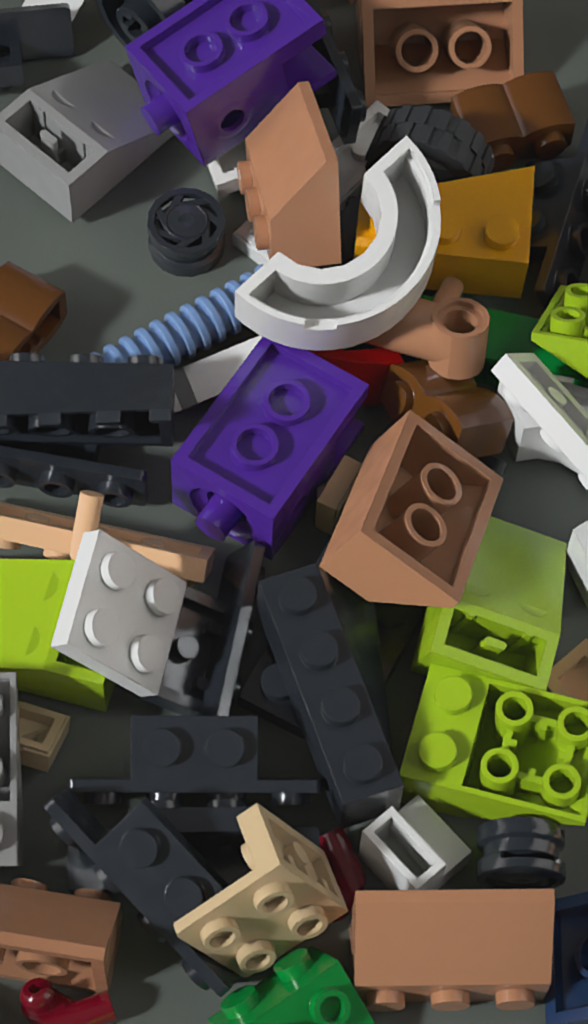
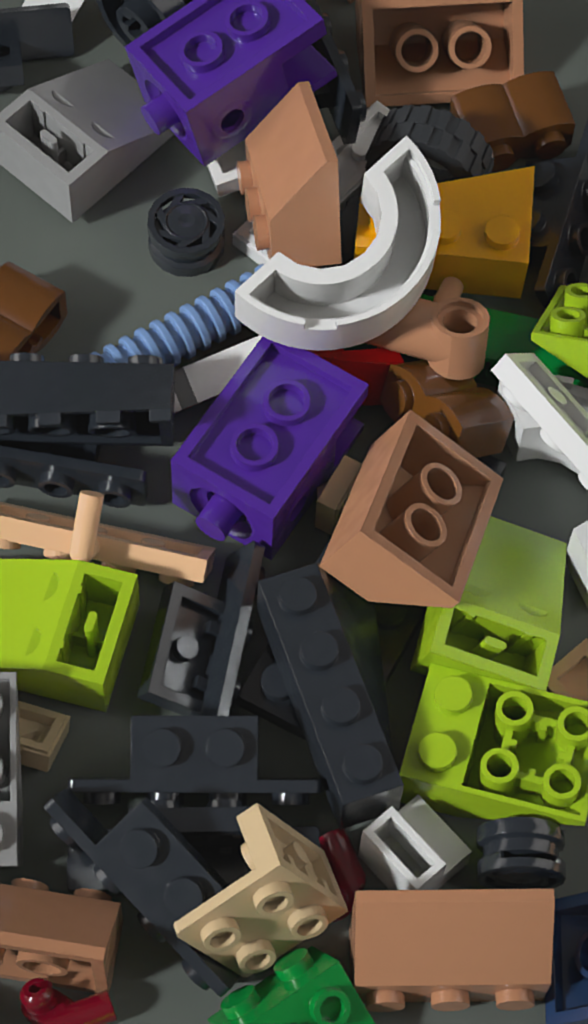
white plate [51,529,187,697] -> none

